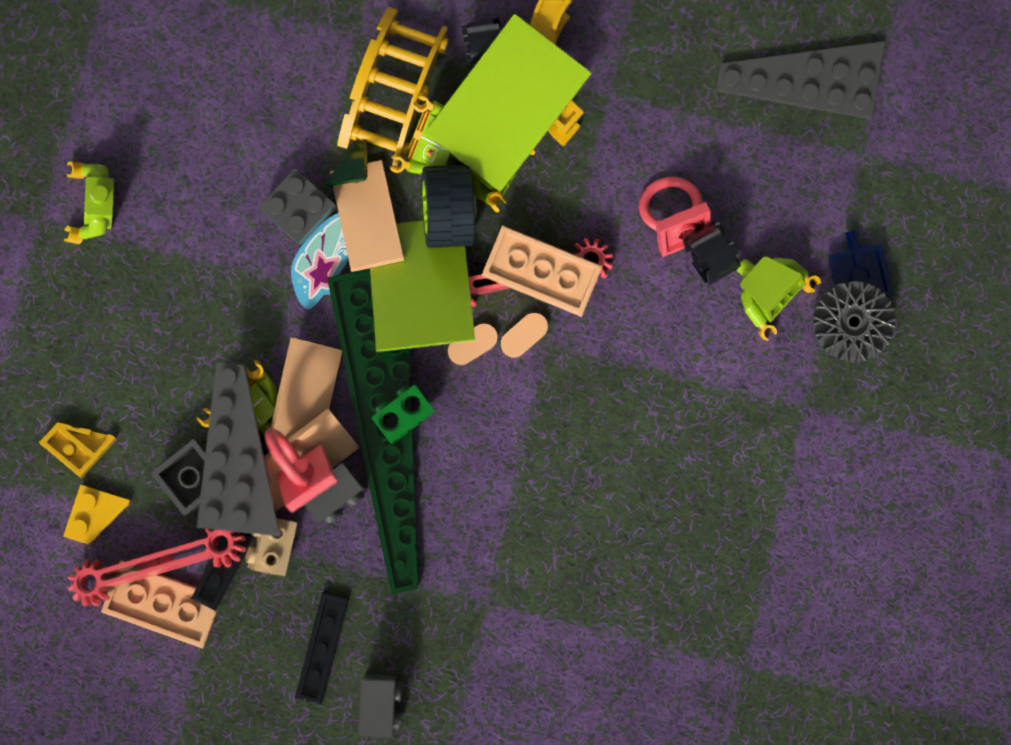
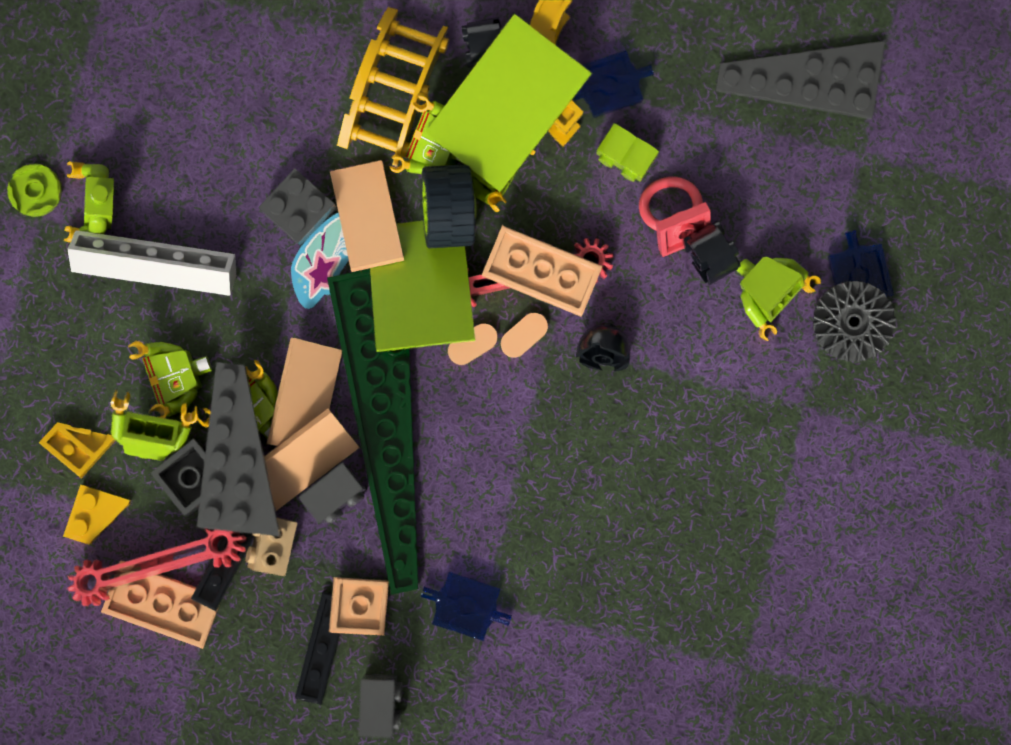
coral tile [266,428,338,512] -> none
dark green piece [325,139,368,186] -> none
green brick [371,385,435,445] -> none
none -> lime tile [7,163,62,217]
none -> white brick [68,230,236,296]
none -> lime torso [111,391,198,461]
none -> lime torso [128,341,212,418]
none -> light nougat tile [329,577,389,635]
none -> clear blue plate [421,571,512,641]
none -> clear blue plate [572,50,654,118]
none -> black cylinder [576,323,631,372]
none -> lime brick [596,124,659,182]

